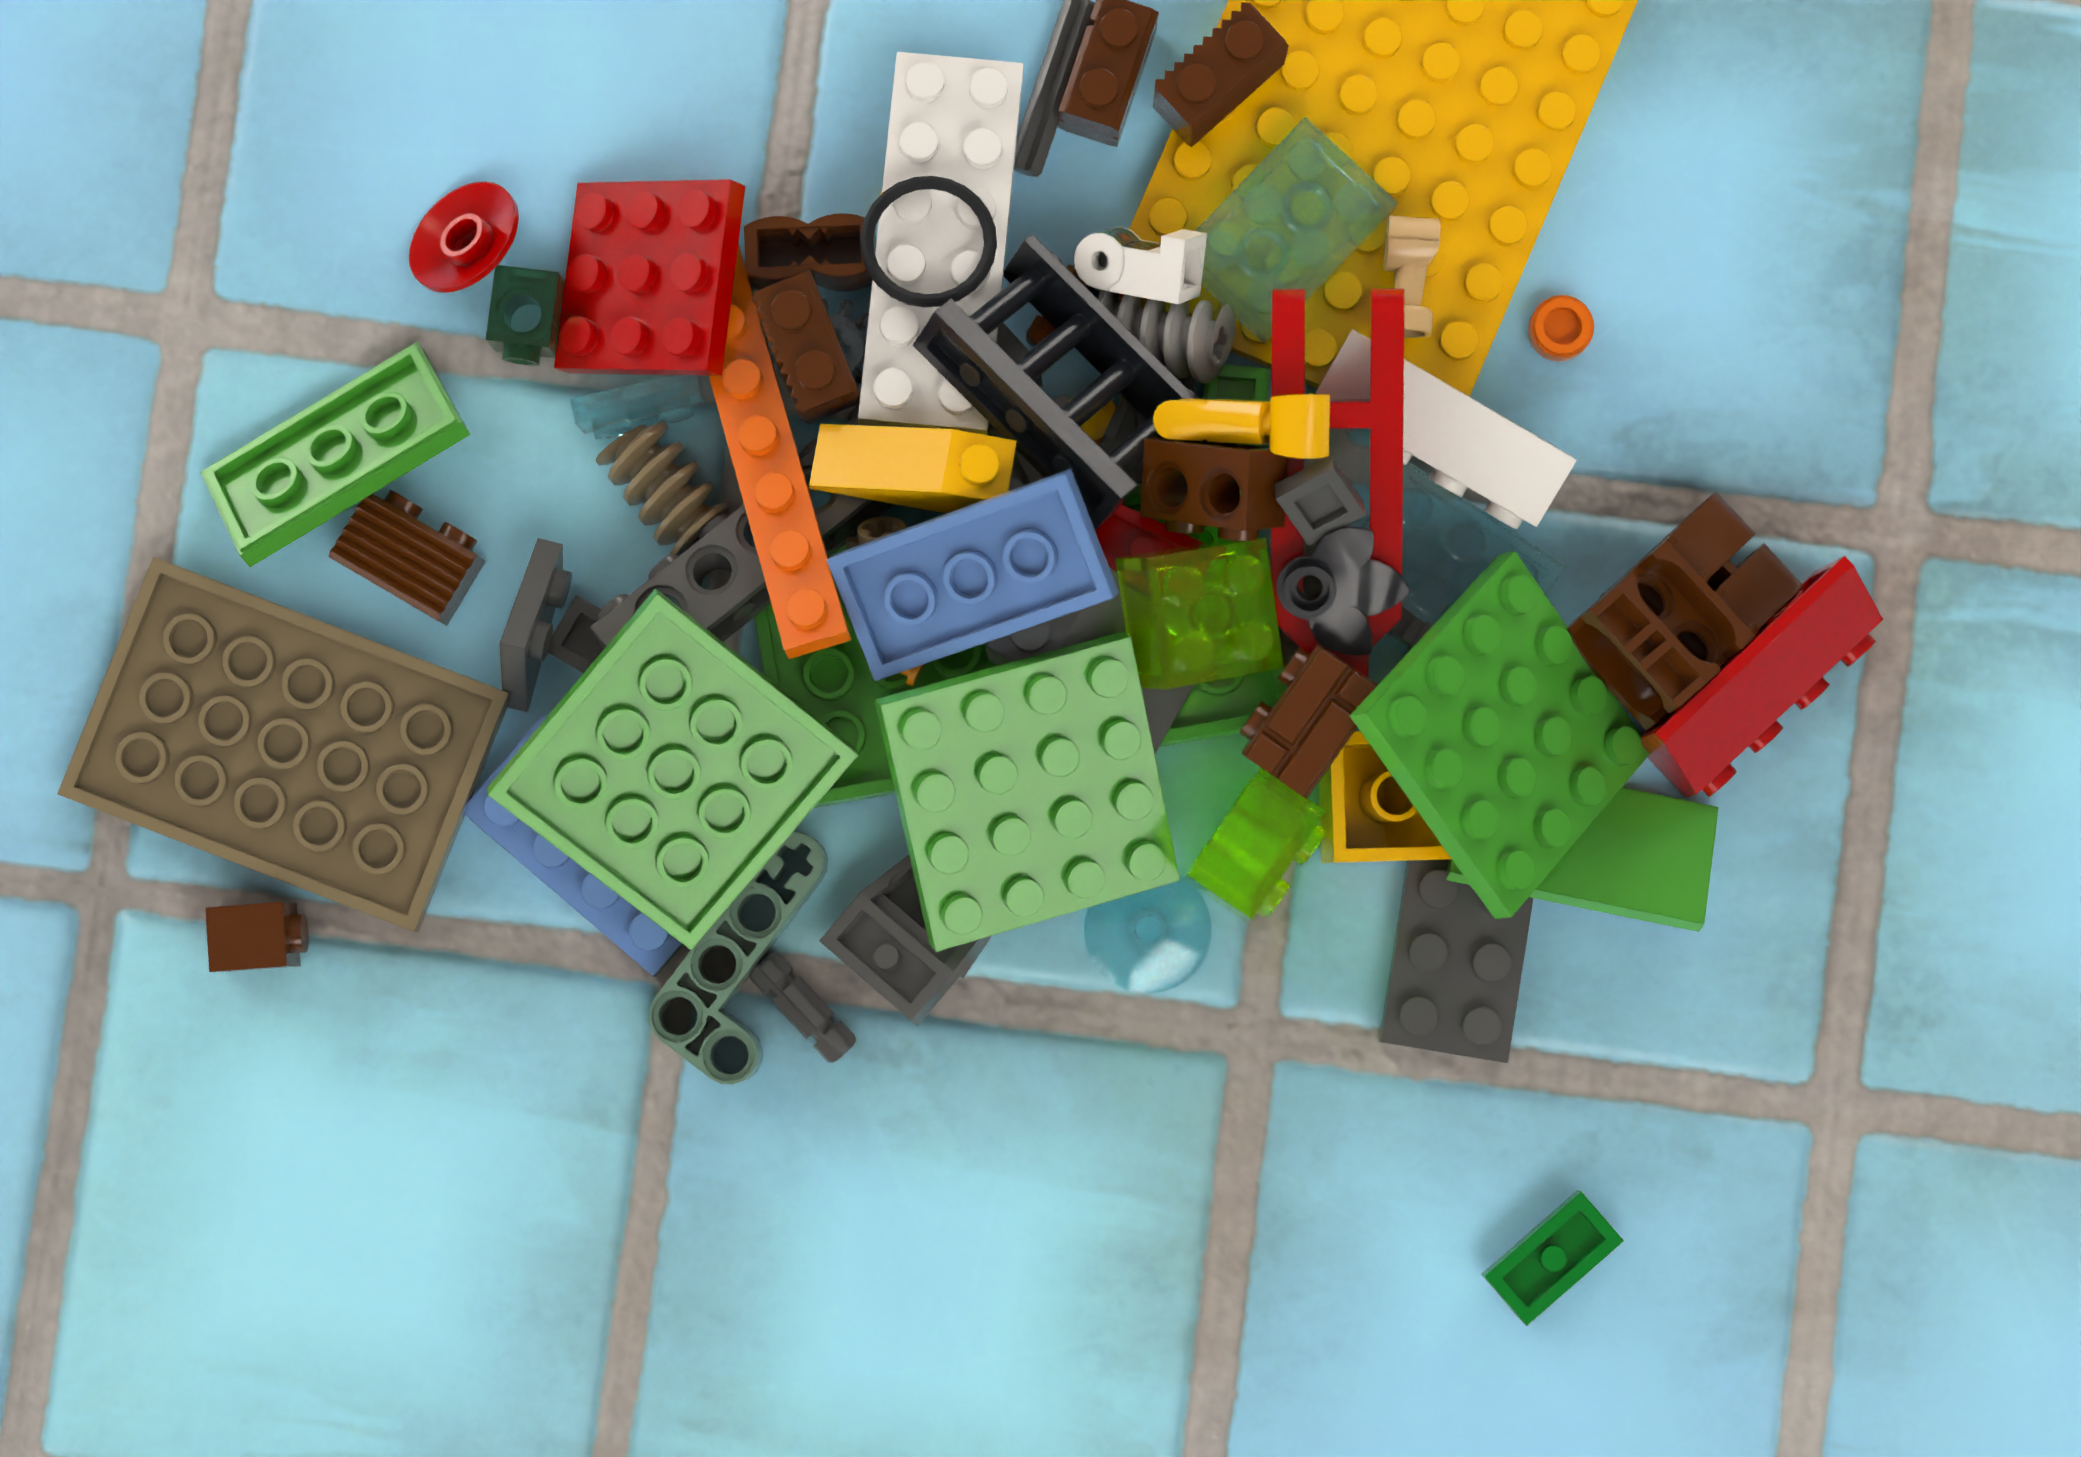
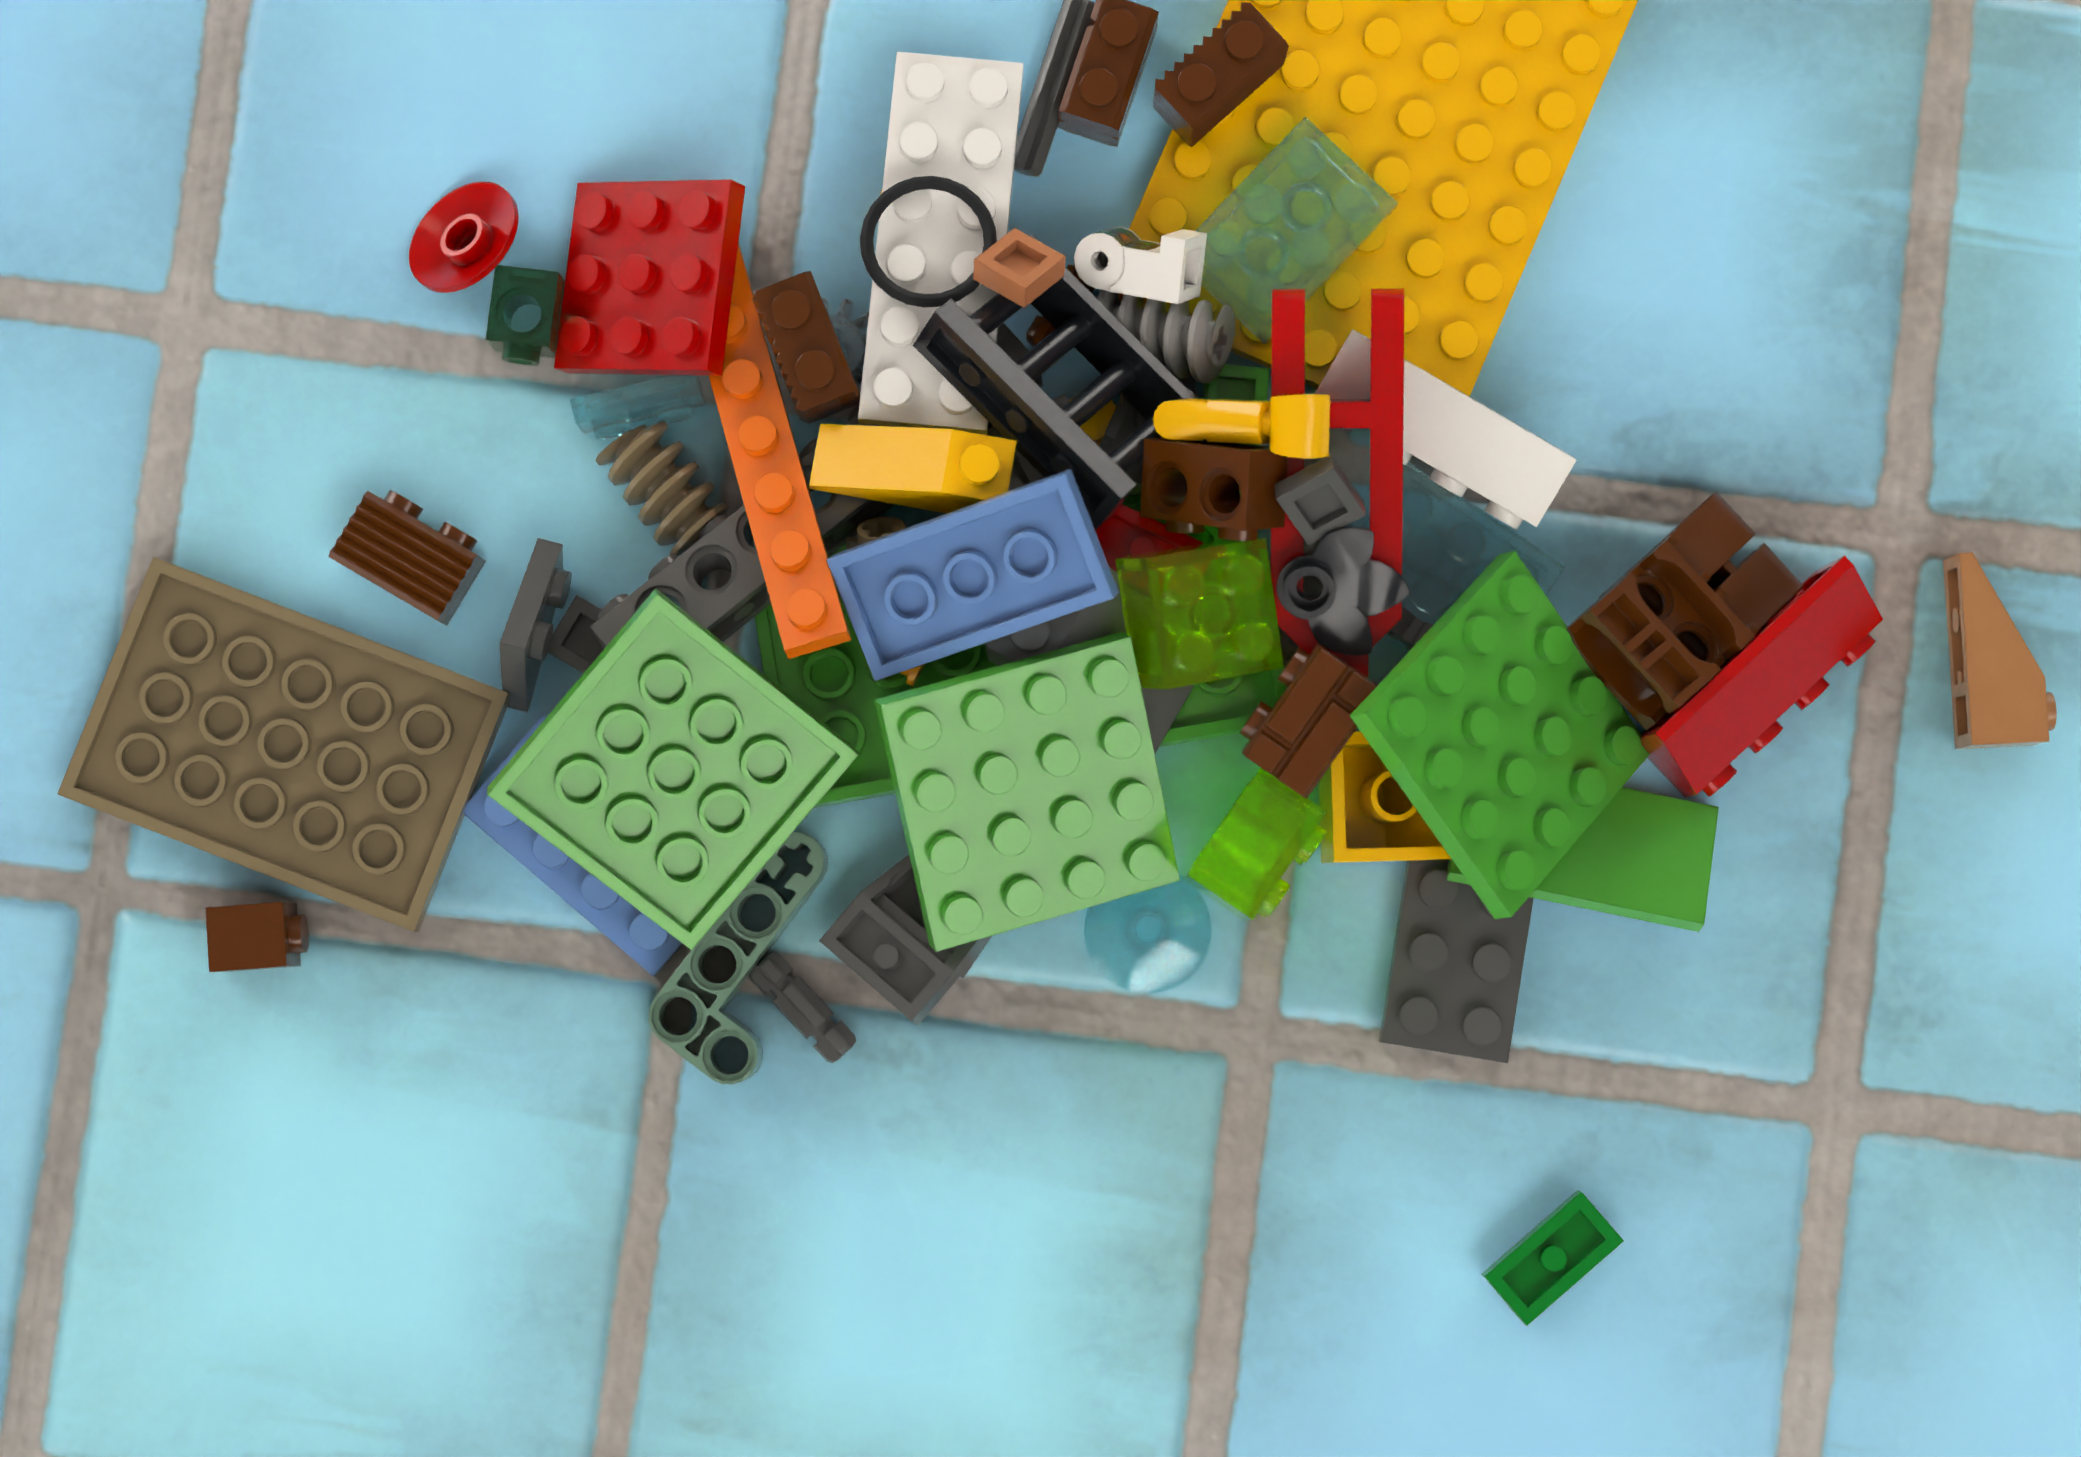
bright green tile [200,341,471,567] -> none
reddish brown brick [744,213,876,292] -> none
tan leg [1383,215,1441,338] -> none
orange tile [1528,295,1594,362] -> none
none -> nougat plate [973,228,1066,308]
none -> medium nougat slope [1943,552,2057,749]

